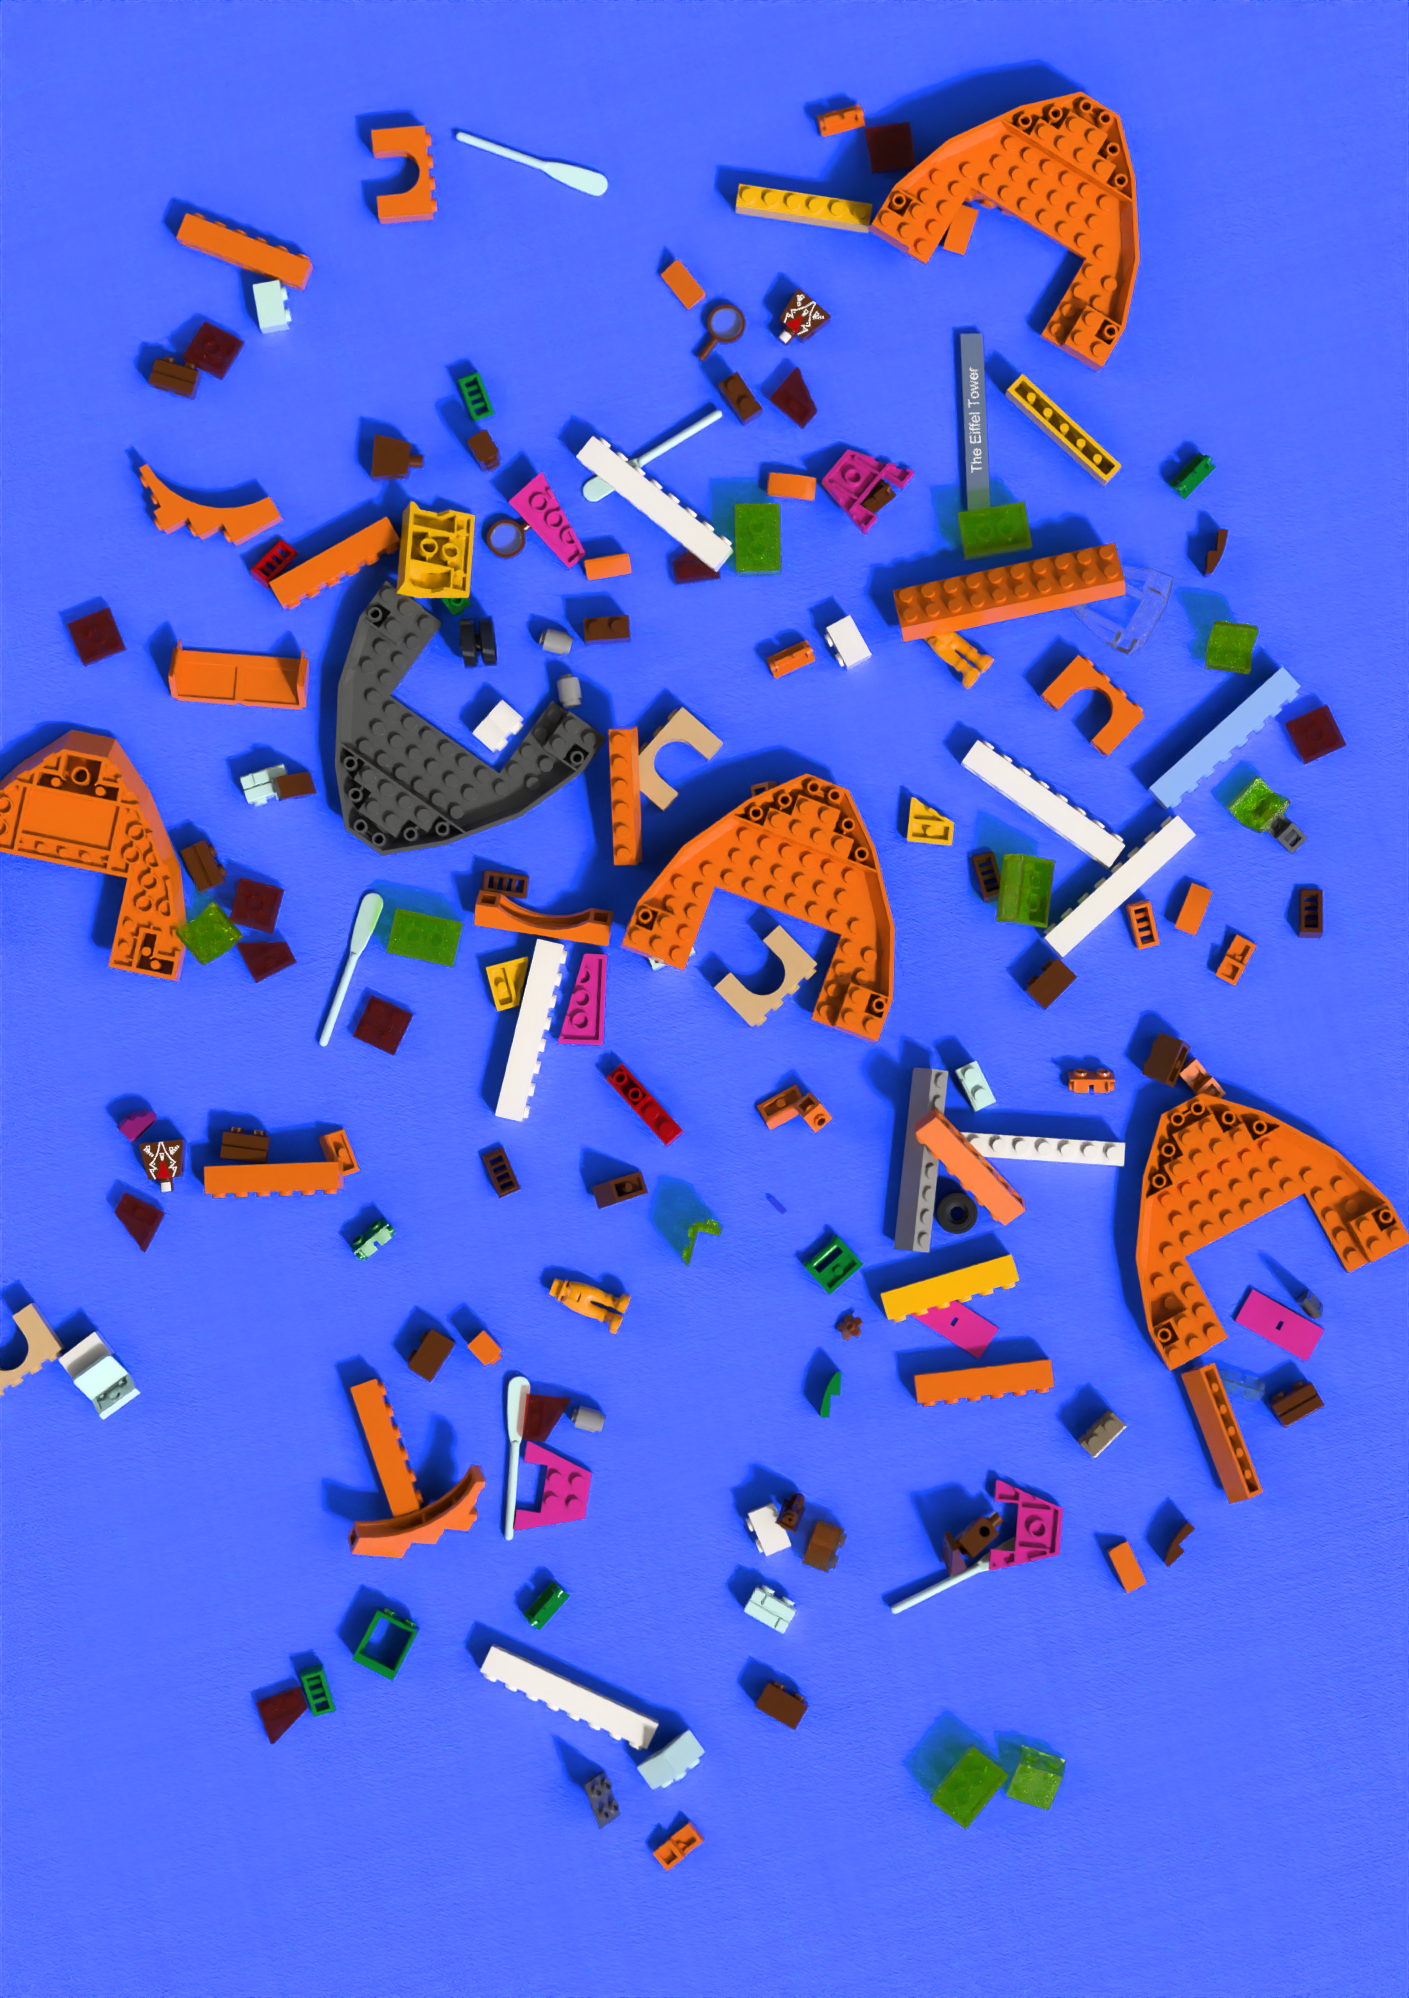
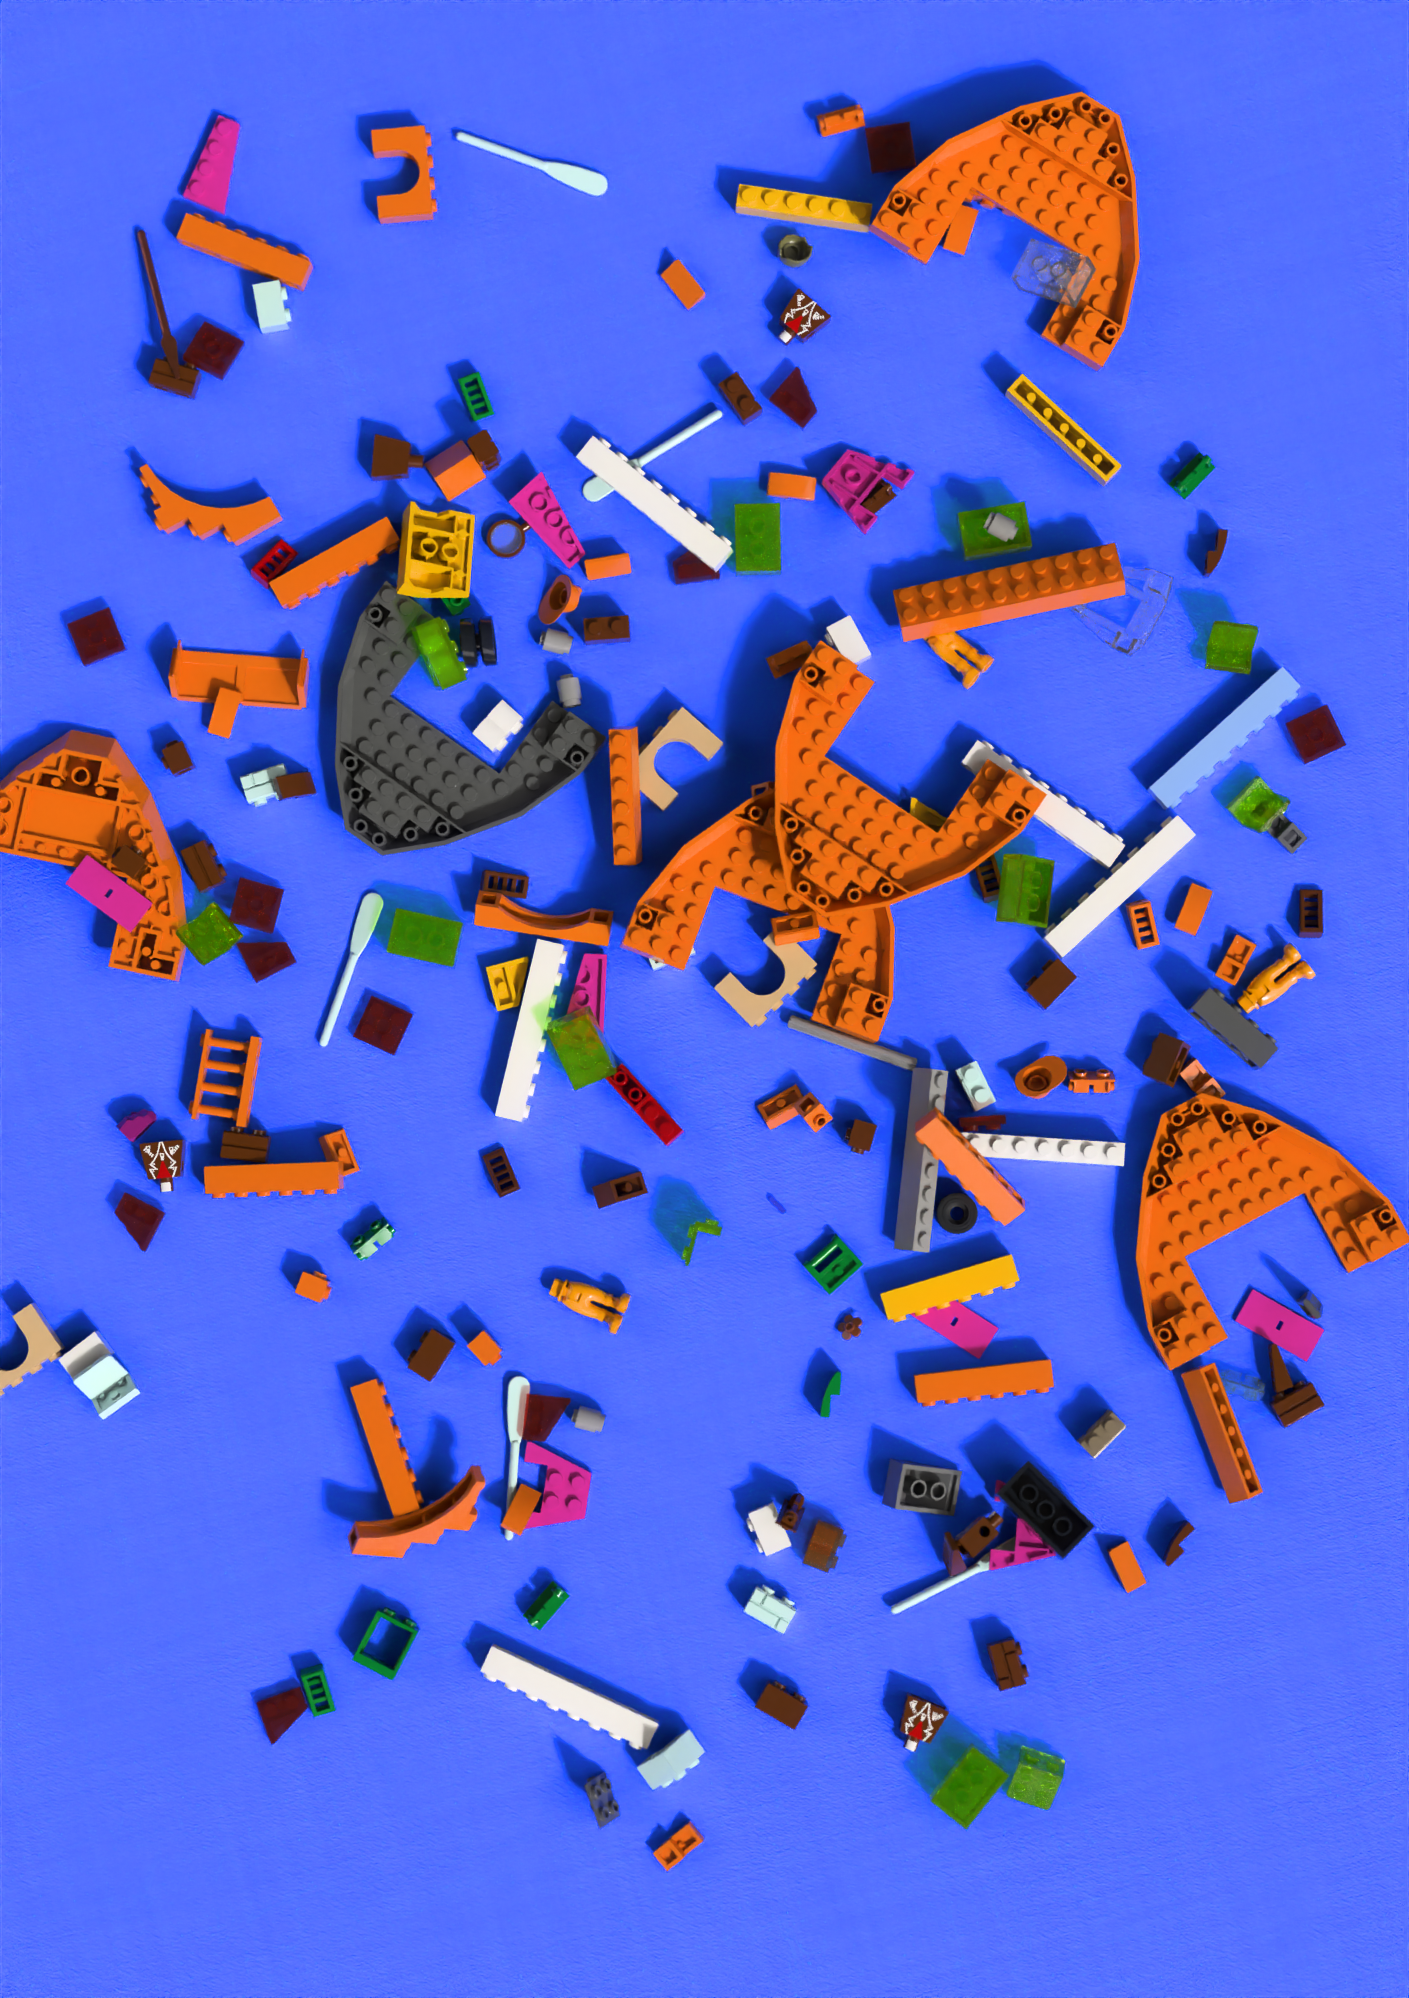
piece [696,304,746,362] -> none
sand blue tile [960,333,990,513] -> none
orange arch [1040,655,1145,758] -> none
none -> dark pink piece [65,855,153,932]
none -> reddish brown brick [111,844,150,881]
none -> copper piece [137,230,180,379]
none -> reddish brown brick [161,740,196,777]
none -> dark pink wing [183,115,240,215]
none -> orange fence [189,1029,263,1128]
none -> orange slope [207,686,243,739]
none -> orange brick [294,1270,332,1303]
none -> clear neon green brick [410,616,468,690]
none -> orange slope [424,440,486,502]
none -> orange slope [500,1483,542,1536]
none -> orange piece [539,575,582,624]
none -> clear neon green brick [546,1005,618,1090]
none -> orange slope [770,911,820,946]
none -> orange piece [775,640,1047,918]
none -> olive hair [777,234,813,268]
none -> light grey axle [787,1015,917,1071]
none -> reddish brown brick [844,1119,877,1155]
none -> slope [882,1459,962,1516]
none -> reddish brown torso [899,1692,949,1752]
none -> clear red plate [957,1115,1006,1132]
none -> light grey brick [983,511,1018,542]
none -> reddish brown brick [986,1637,1029,1691]
none -> black brick [995,1461,1095,1560]
none -> clear brick [1011,238,1096,308]
none -> orange piece [1015,1056,1067,1099]
none -> dark grey brick [1186,988,1279,1070]
none -> light orange piece [1236,943,1316,1014]
none -> reddish brown slope [1268,1343,1293,1393]

